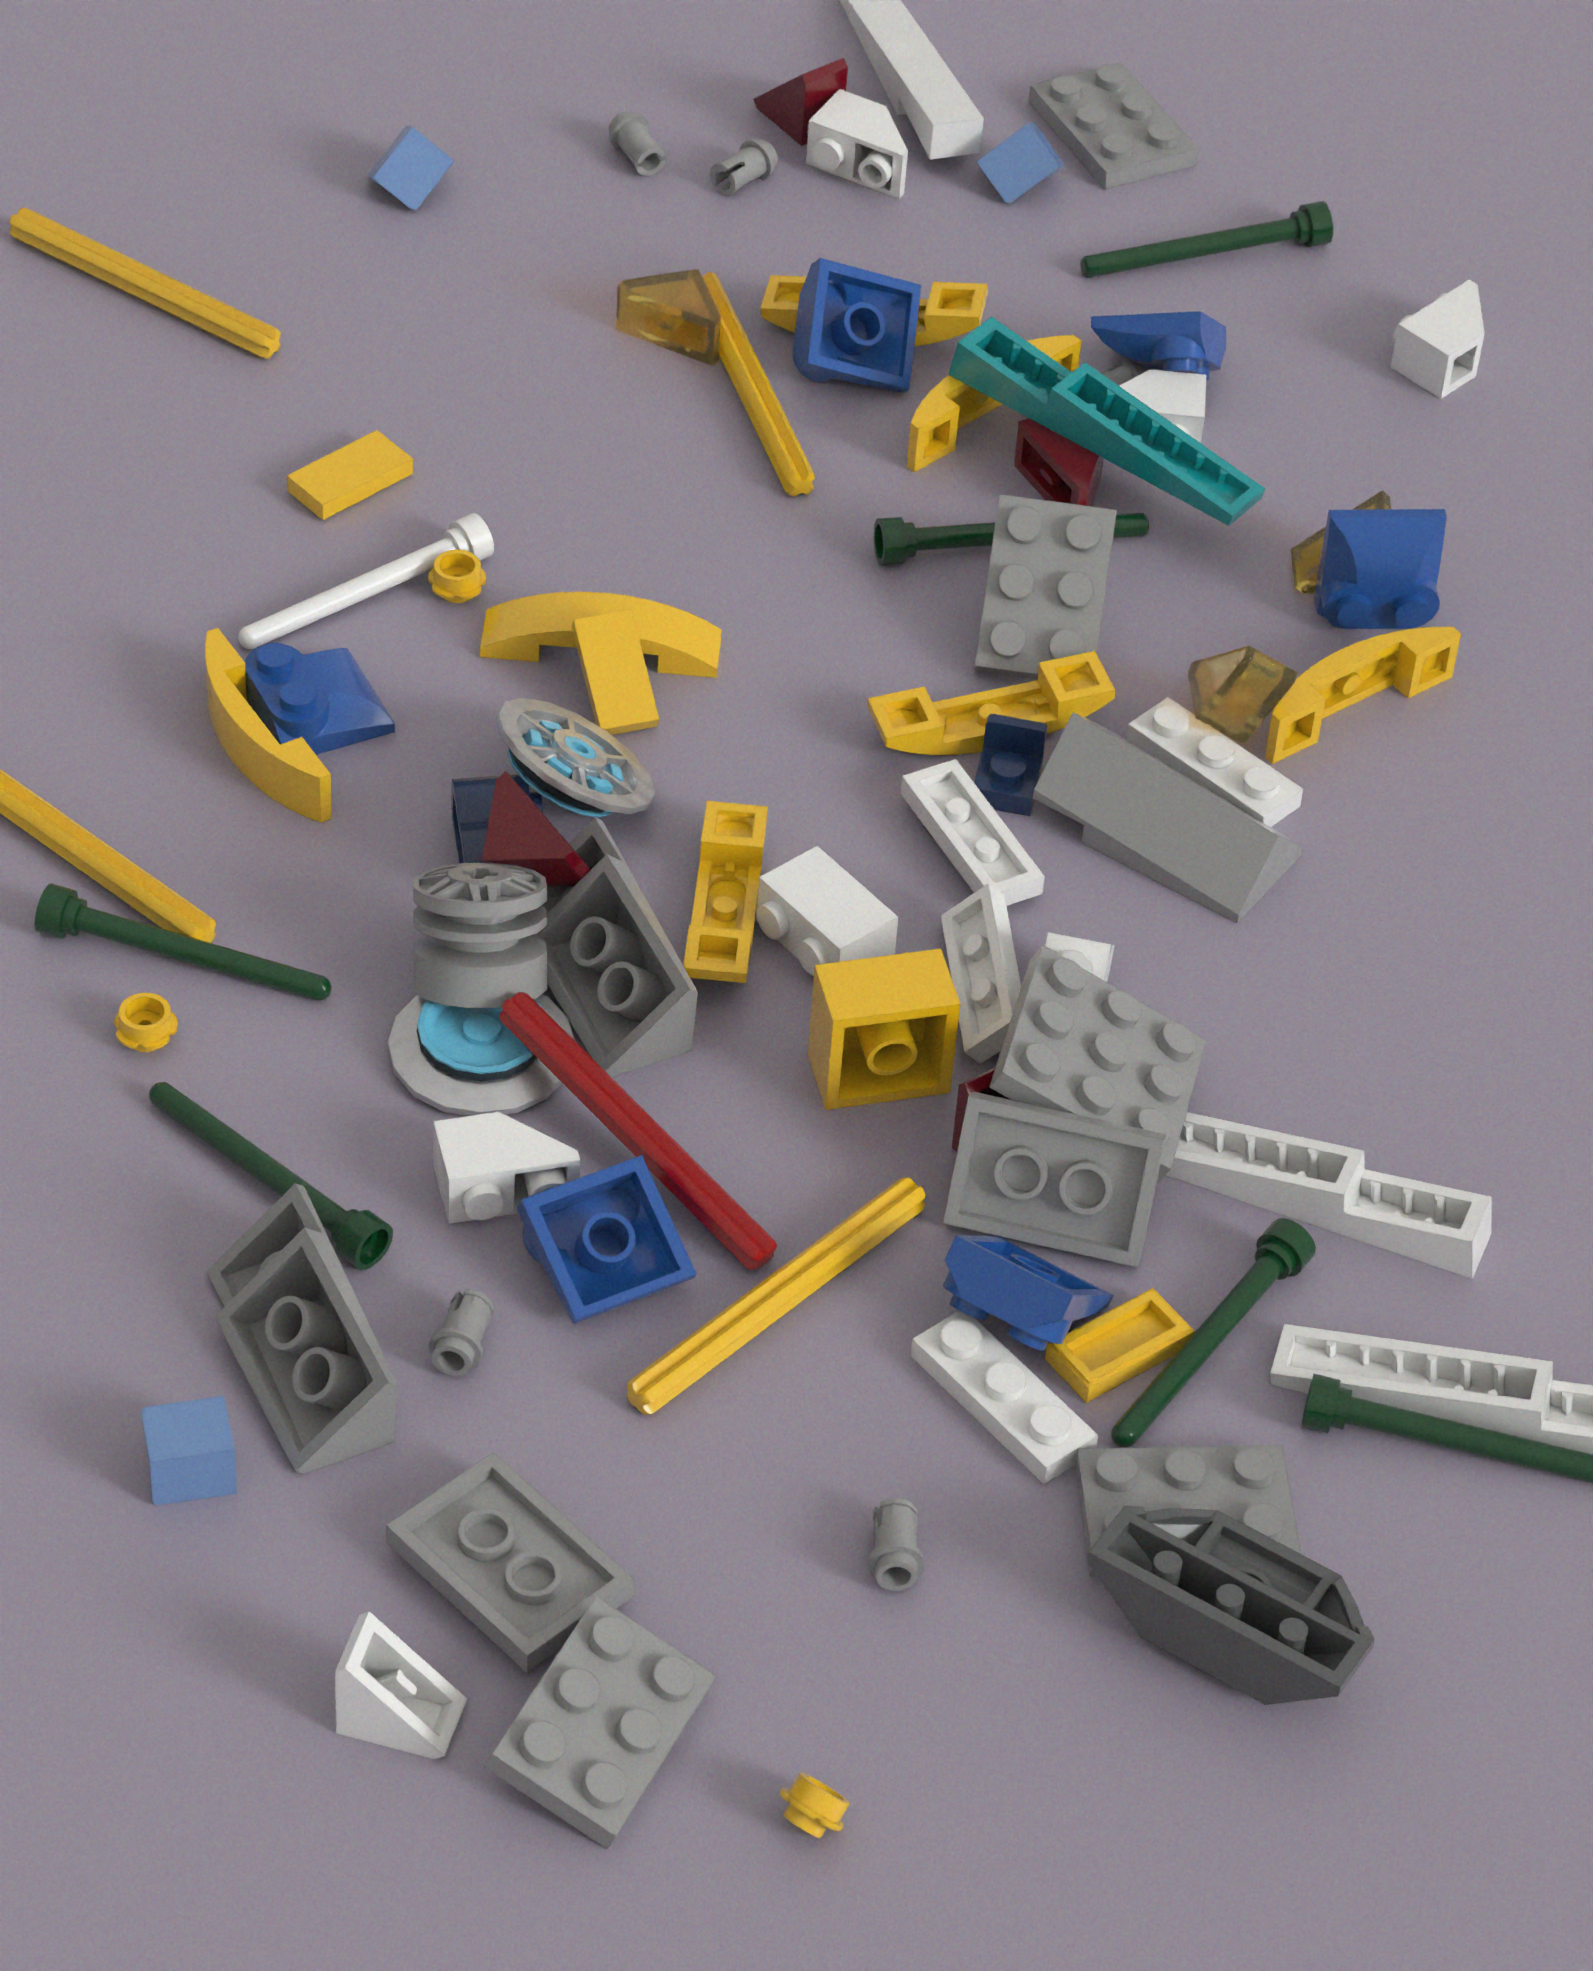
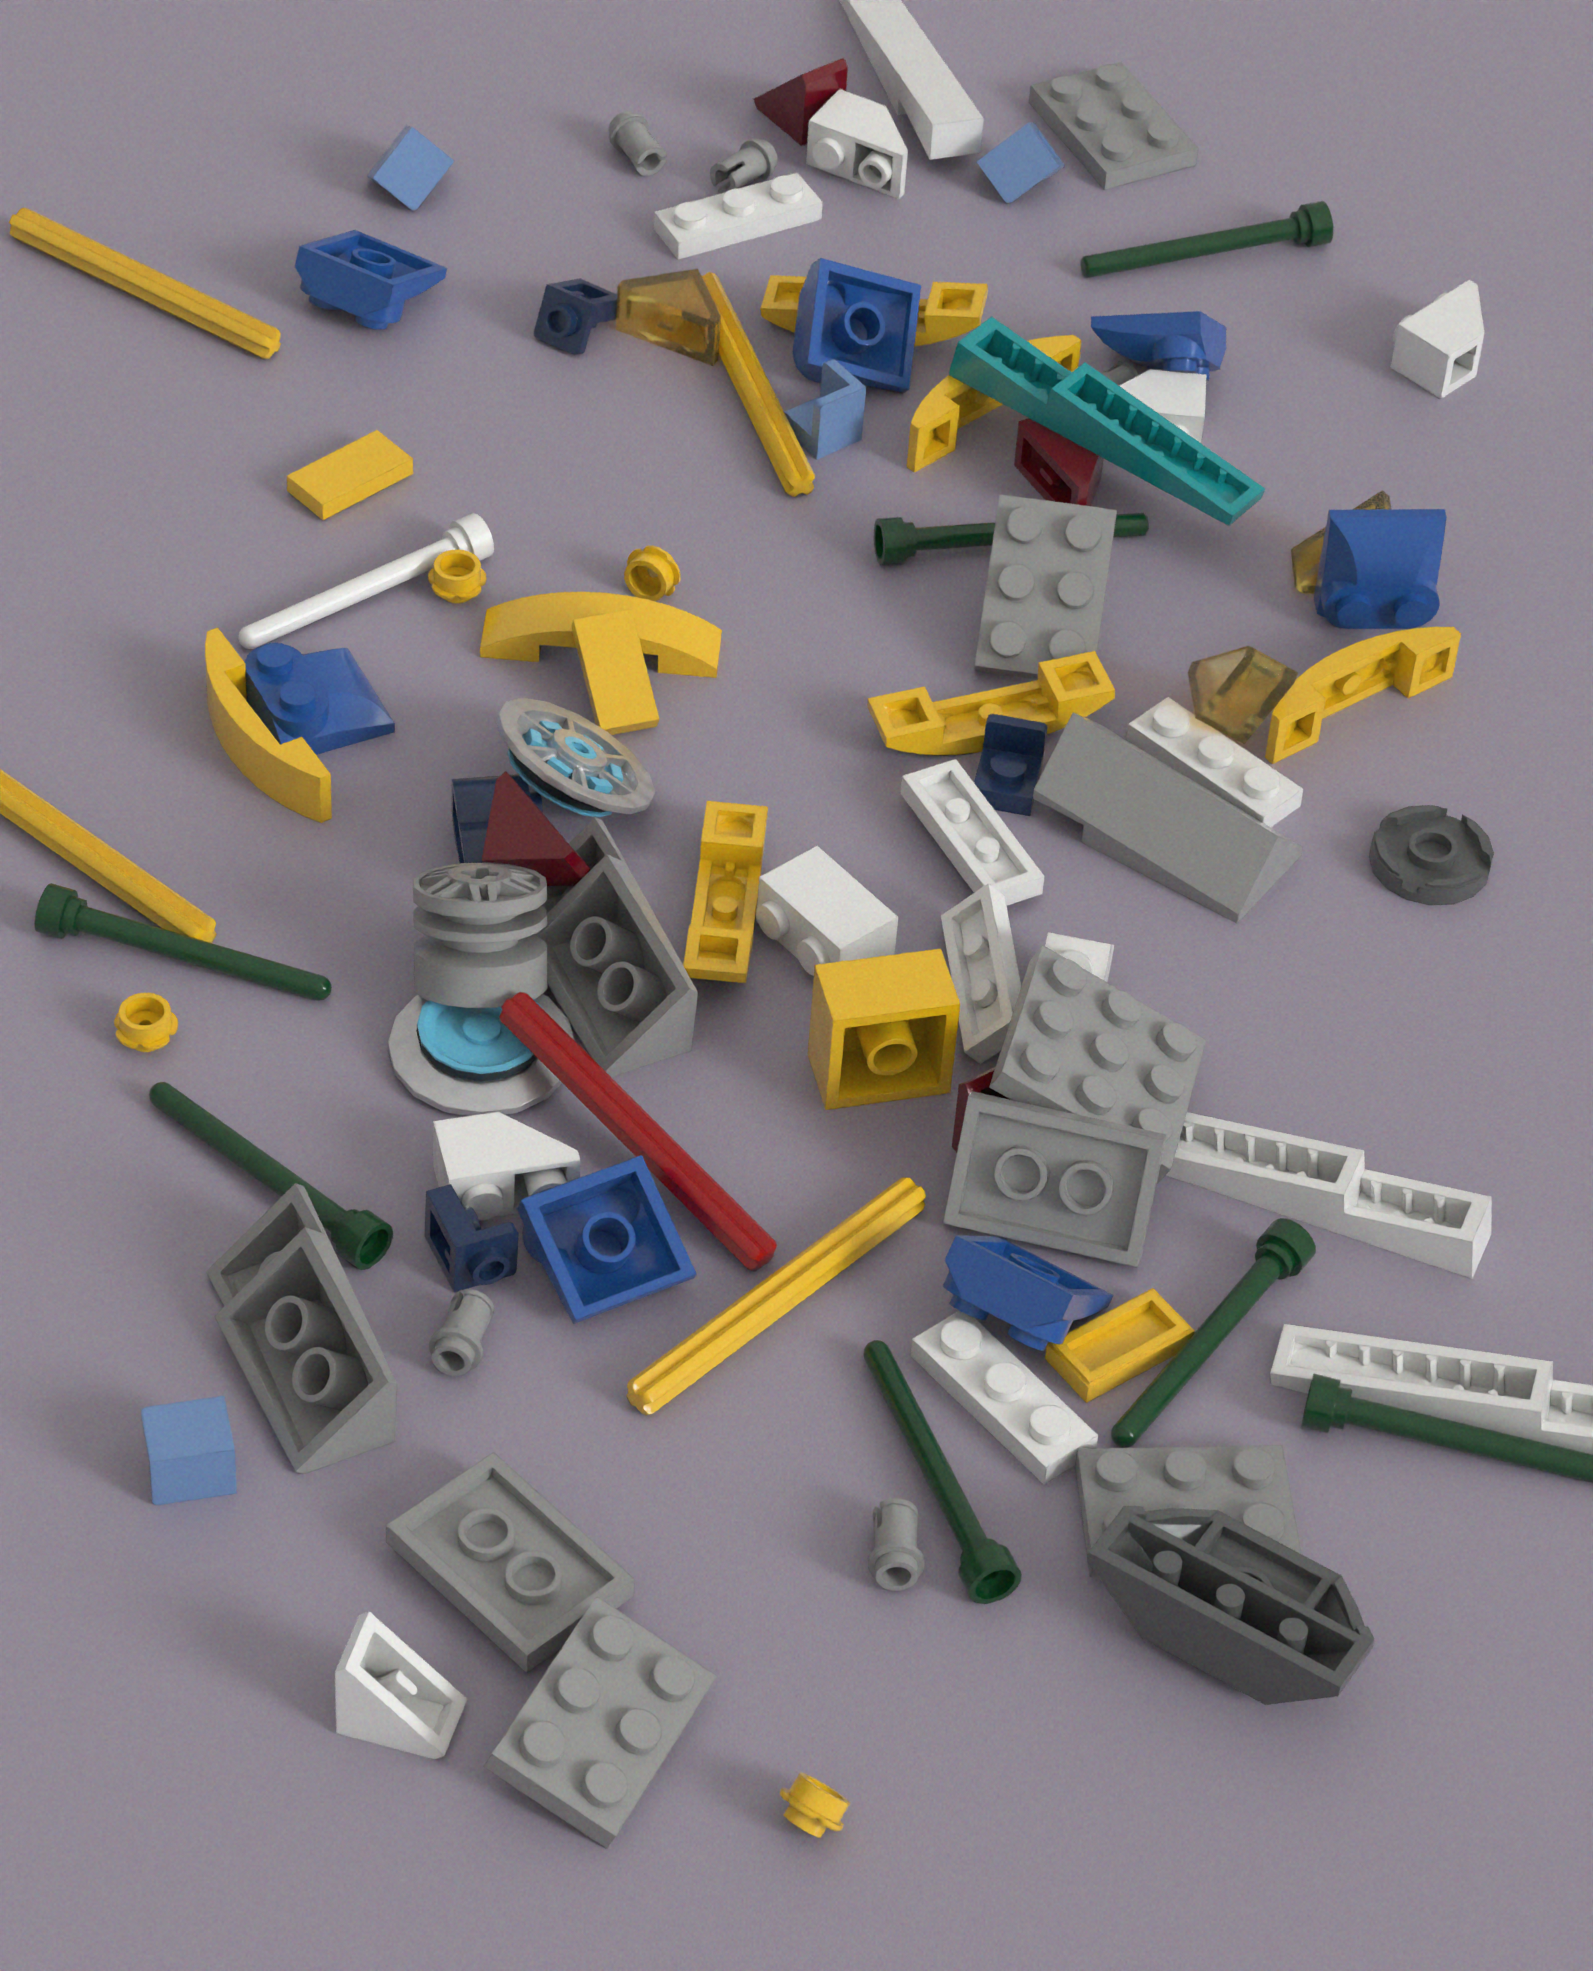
none -> blue slope [294,230,448,329]
none -> dark blue bracket [424,1184,519,1292]
none -> dark blue bracket [534,278,626,355]
none -> yellow plate [624,545,681,601]
none -> white plate [654,172,823,260]
none -> medium blue panel [784,359,866,460]
none -> dark green piece [863,1340,1022,1604]
none -> dark grey tile [1369,805,1494,905]

